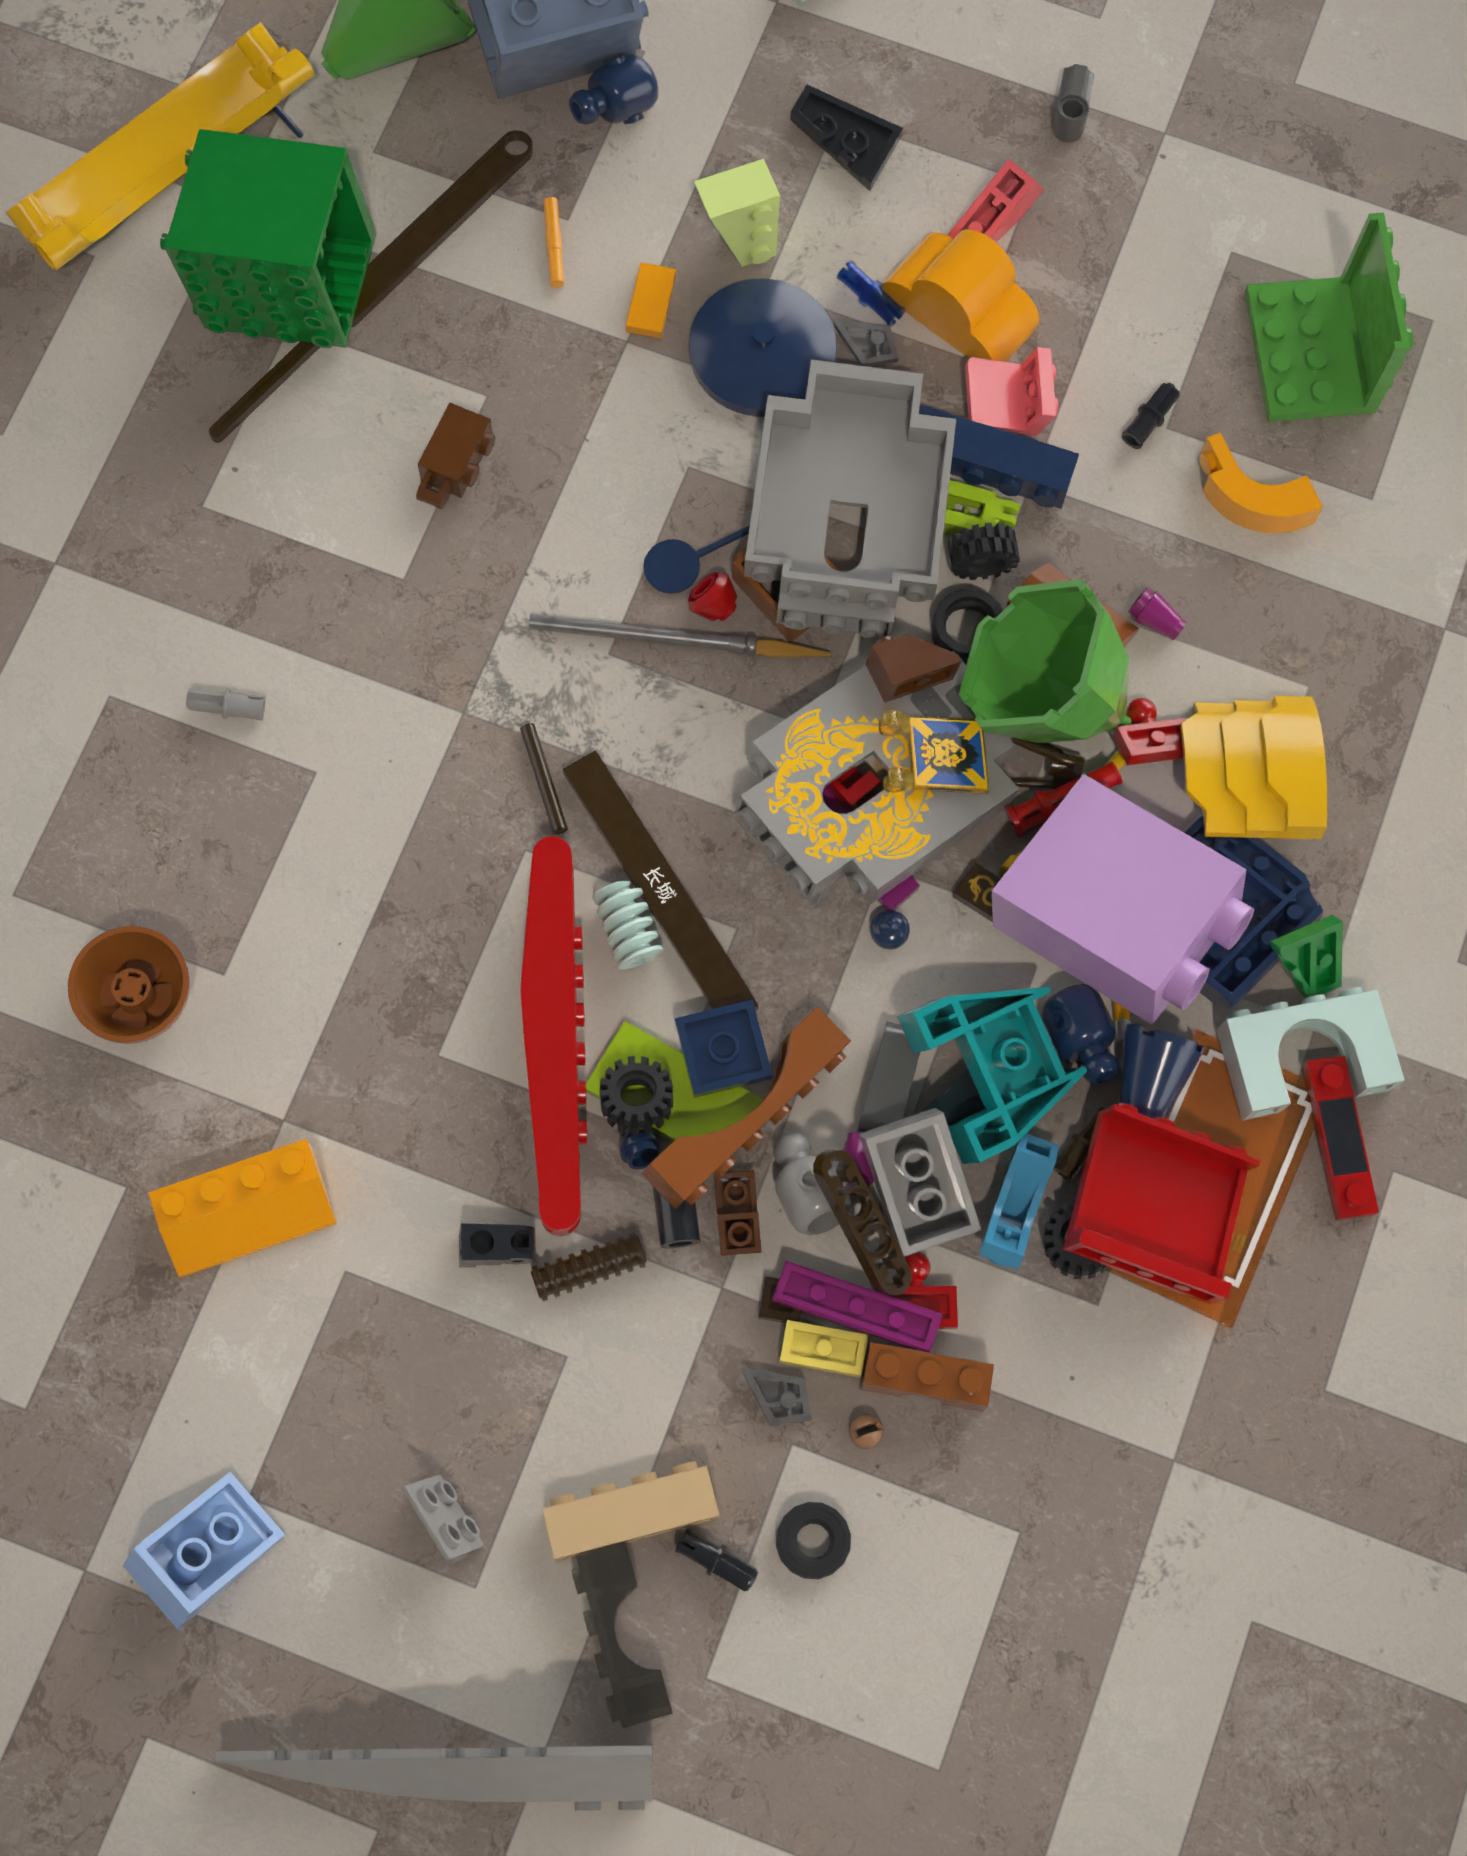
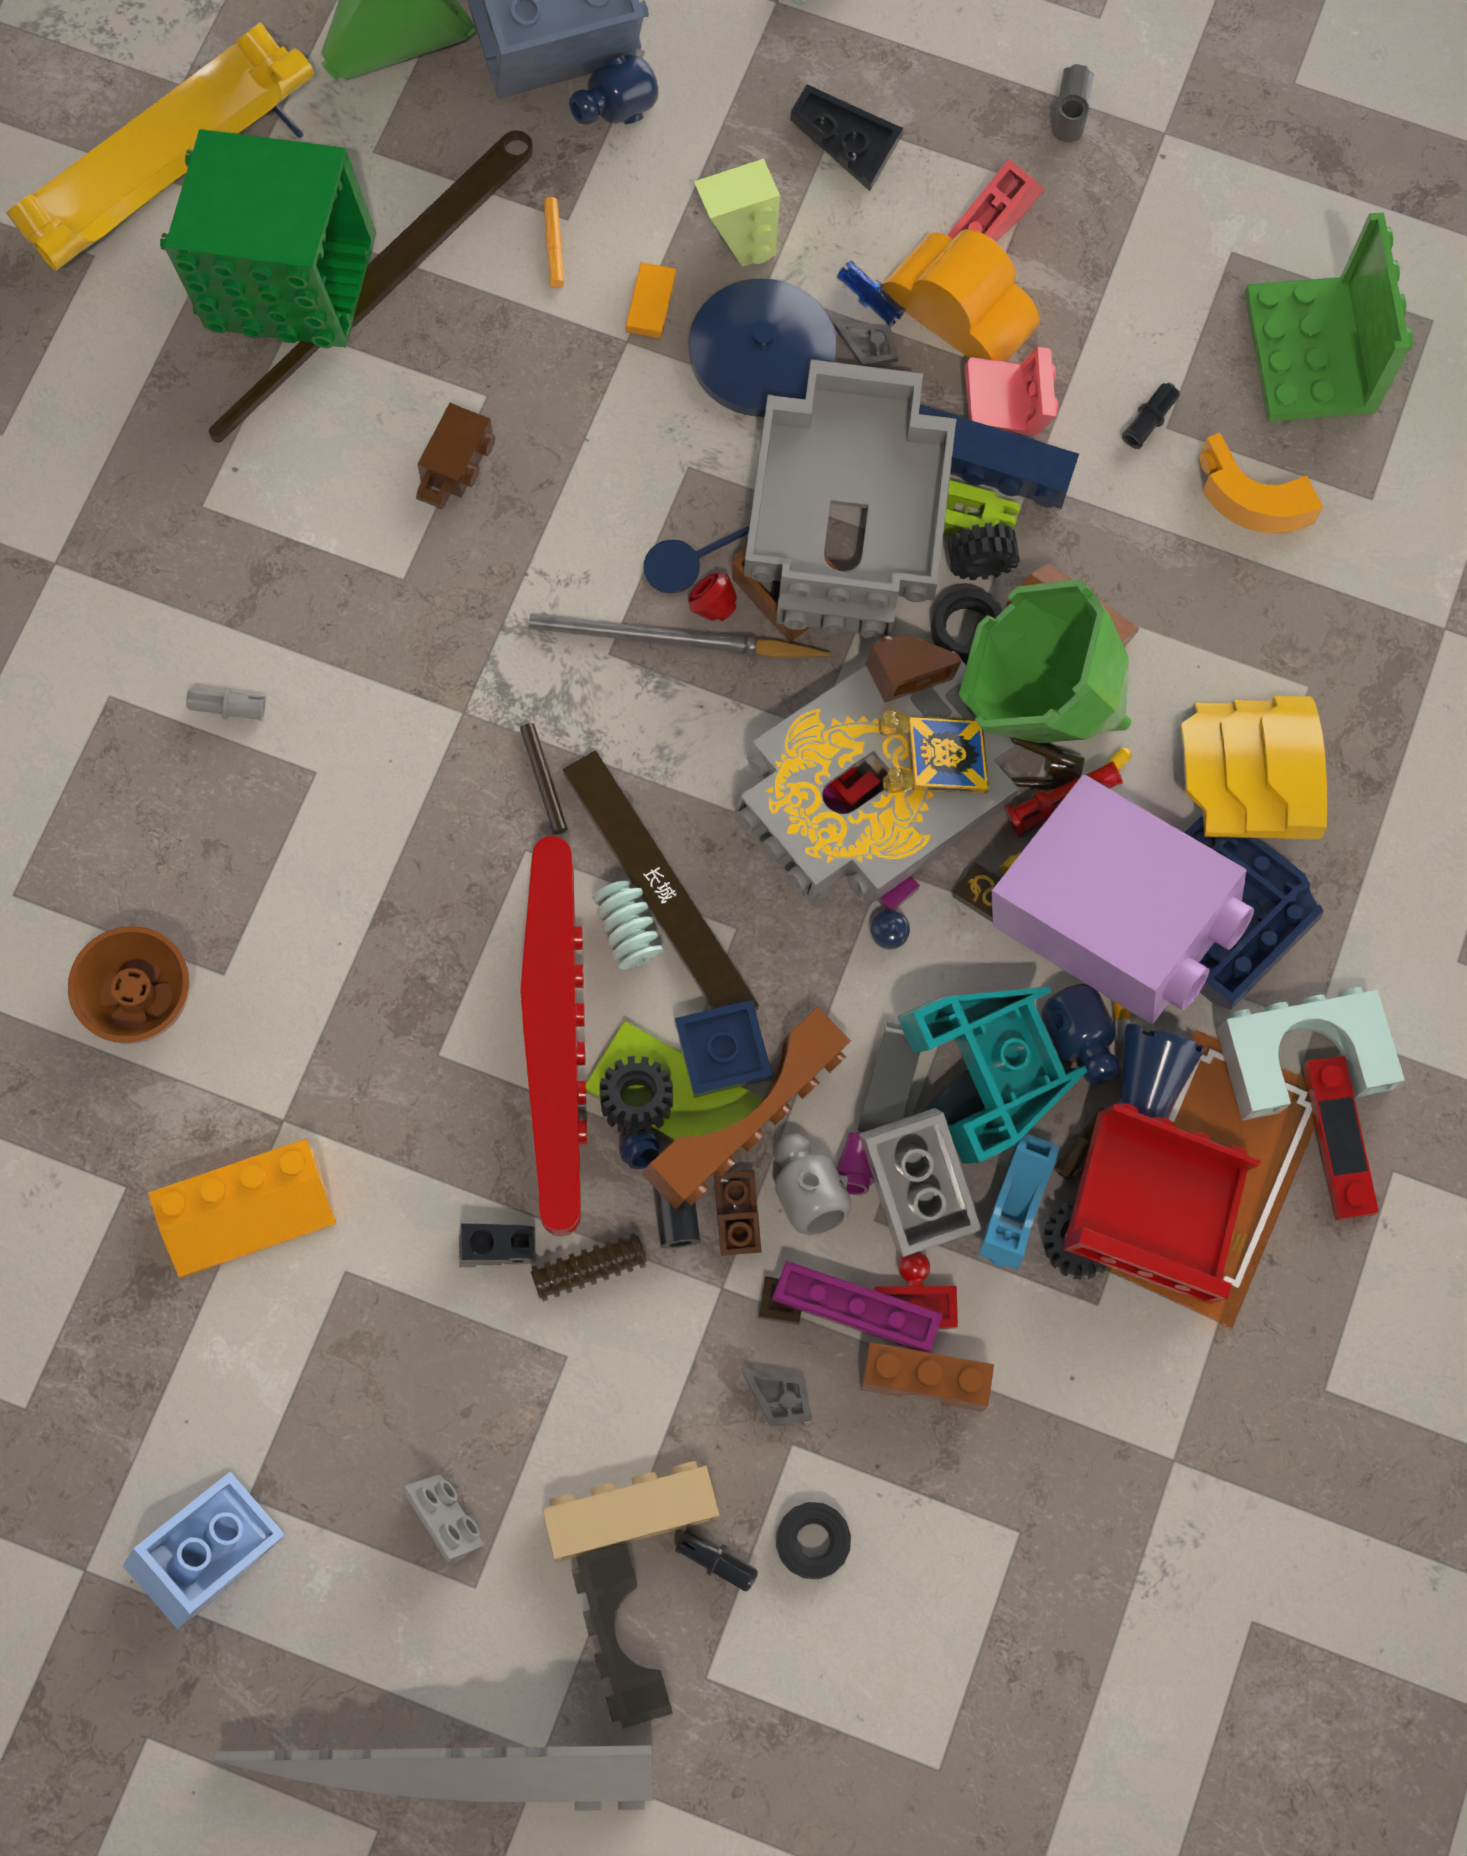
light yellow plate [779,1320,868,1378] -> none
dark brown beam [813,1150,912,1295] -> none
medium nougat hinge [849,1414,883,1449] -> none
red plate [1113,698,1186,766] -> none
magenta cone [1128,588,1187,640] -> none
green wing [1270,915,1343,998] -> none

